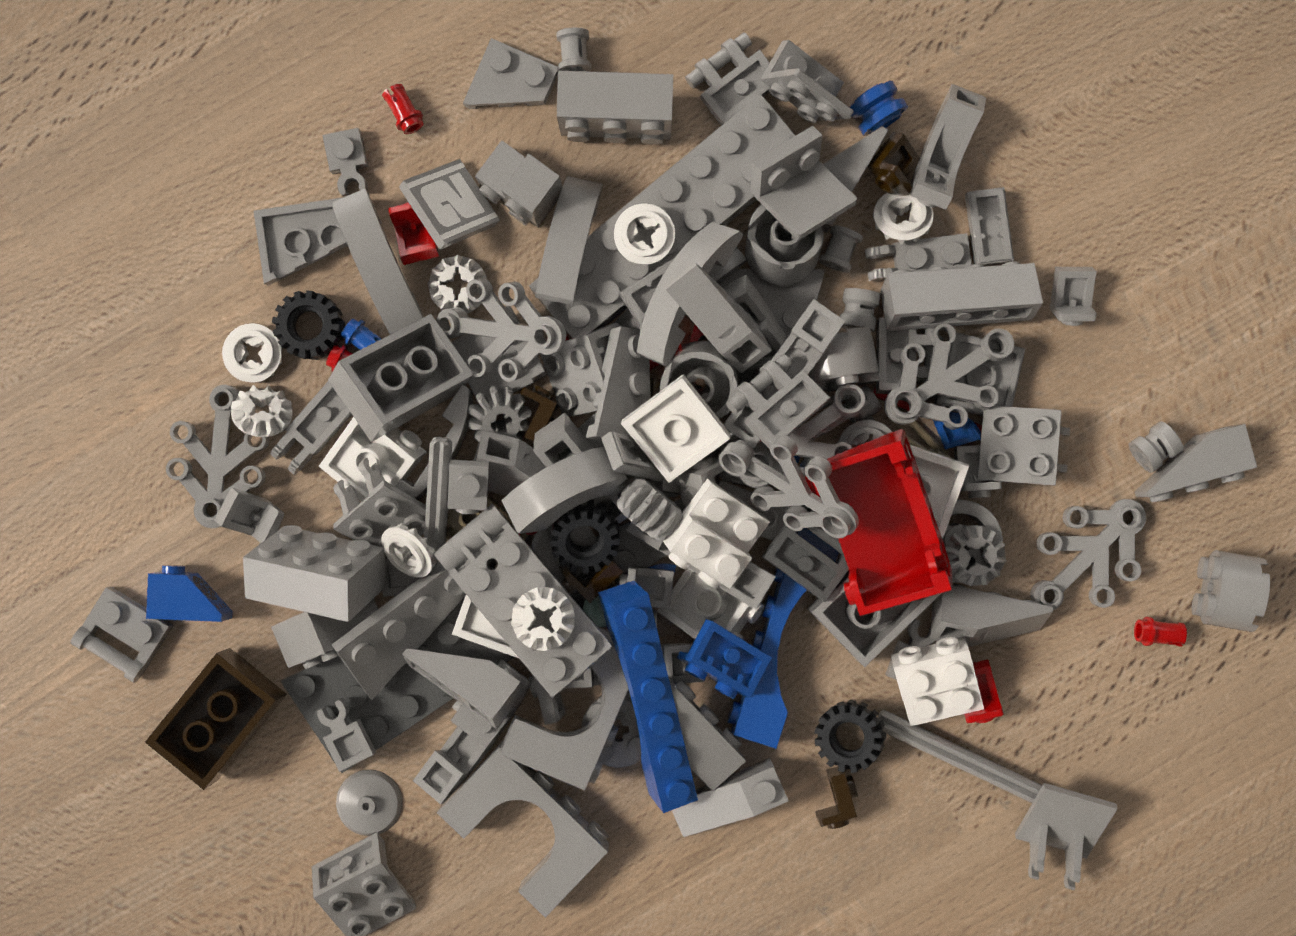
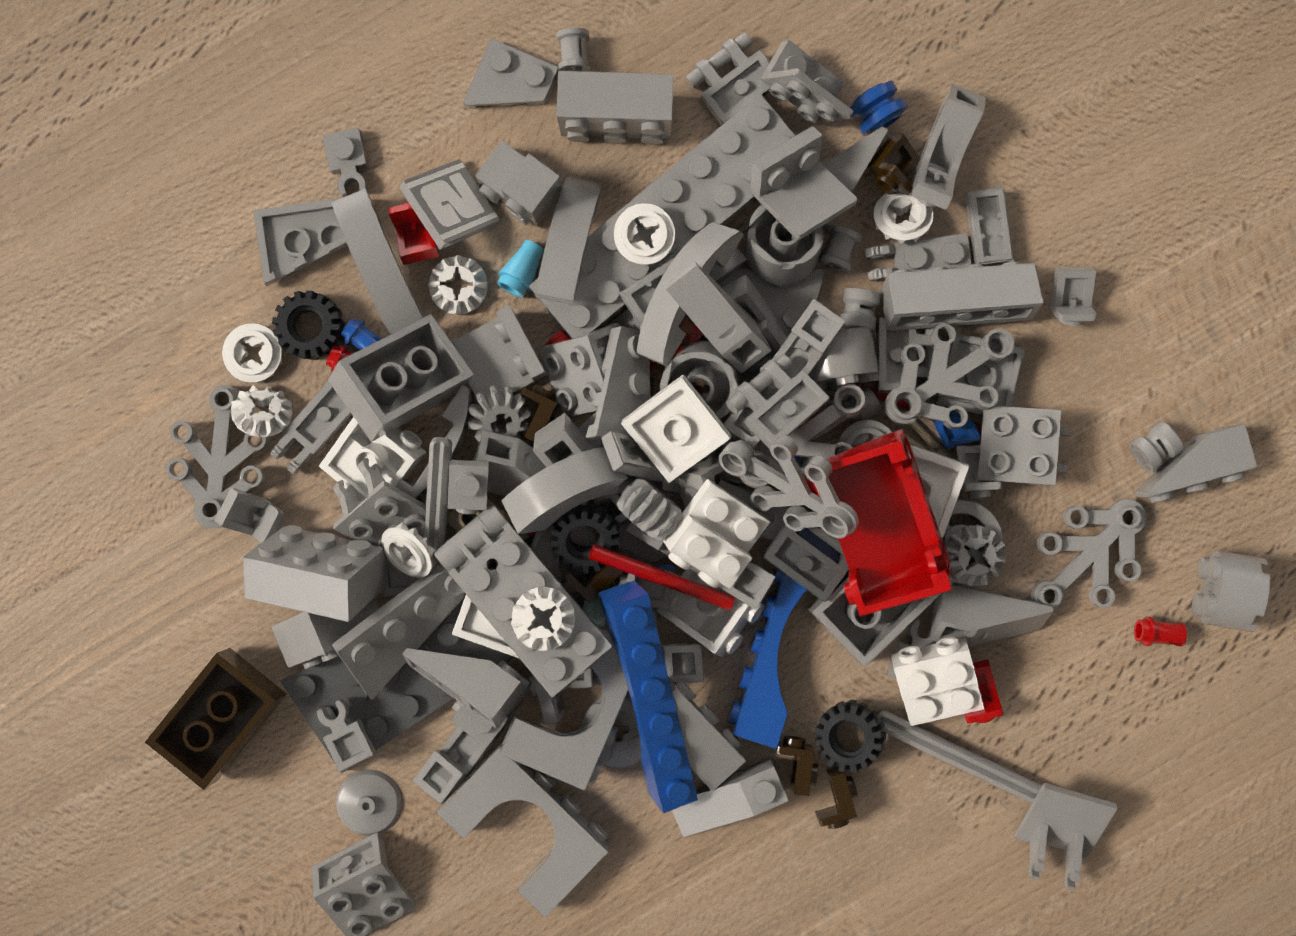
light grey plate [70,587,173,683] -> none
blue slope [146,565,233,622] -> none
red pin [382,84,424,135] -> none
light grey plant [436,278,566,382] -> none
blue bracket [677,619,772,699] -> none
none -> medium azure cone [497,240,544,298]
none -> red bar [589,544,735,611]
none -> dark brown bracket [774,735,818,796]

